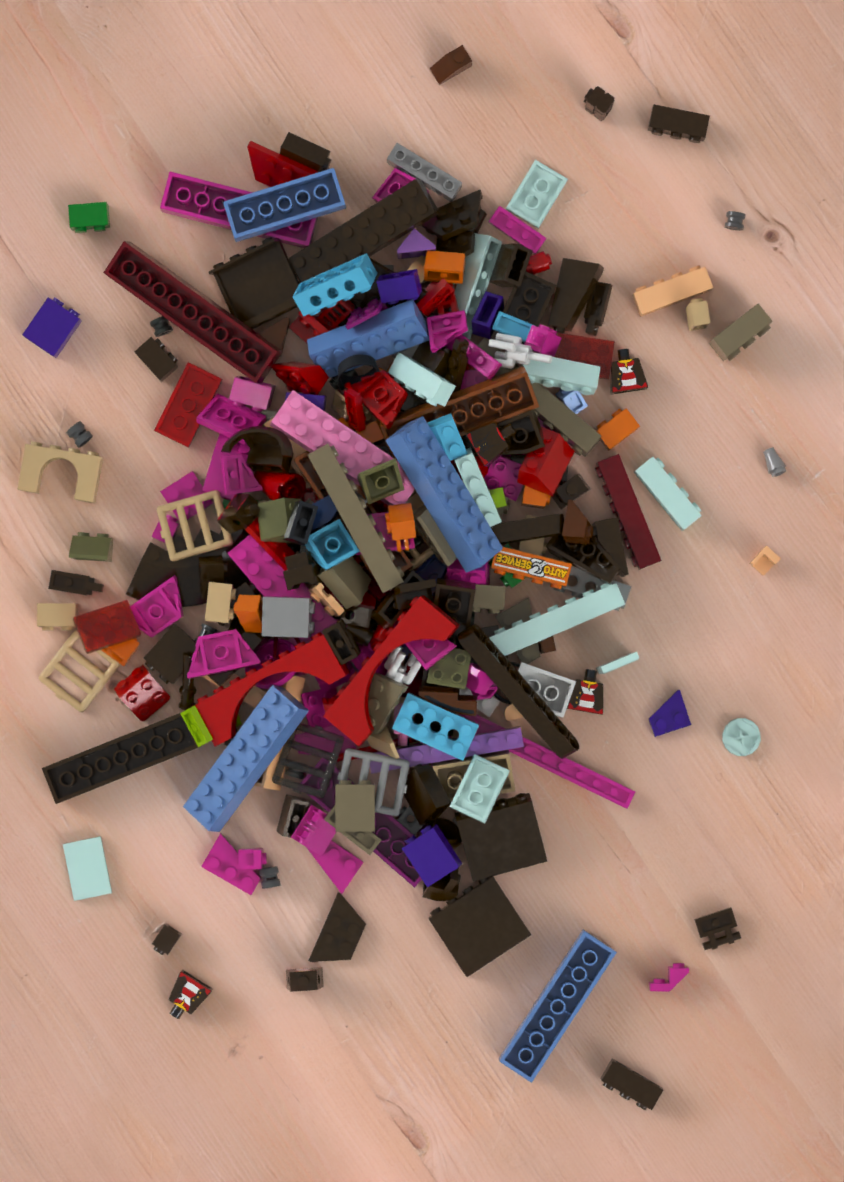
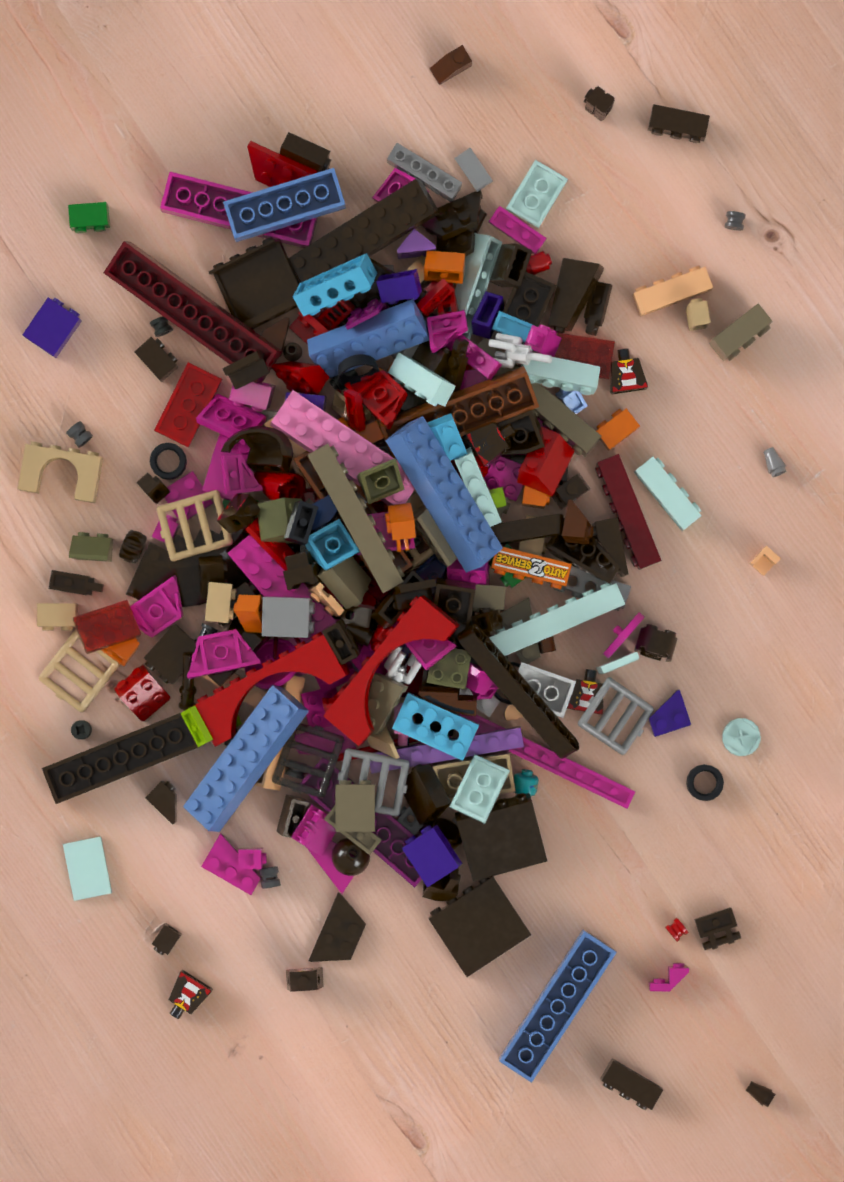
none -> pearl dark grey wheel [71,720,92,739]
none -> dark brown gear [119,530,147,563]
none -> dark brown brick [137,473,170,505]
none -> dark brown slope [145,781,177,825]
none -> black tyre [150,443,187,480]
none -> dark brown panel [222,351,270,389]
none -> dark brown cone [283,343,302,361]
none -> dark brown piece [332,838,370,876]
none -> light grey slope [455,148,493,192]
none -> dark brown brick [471,608,503,636]
none -> teal head [514,769,539,797]
none -> light grey bar [578,677,654,755]
none -> dark pink piece [603,612,645,659]
none -> dark brown brick [634,624,678,662]
none -> red wheel [665,918,689,942]
none -> black tyre [686,764,724,801]
none -> dark brown cone [746,1081,776,1107]

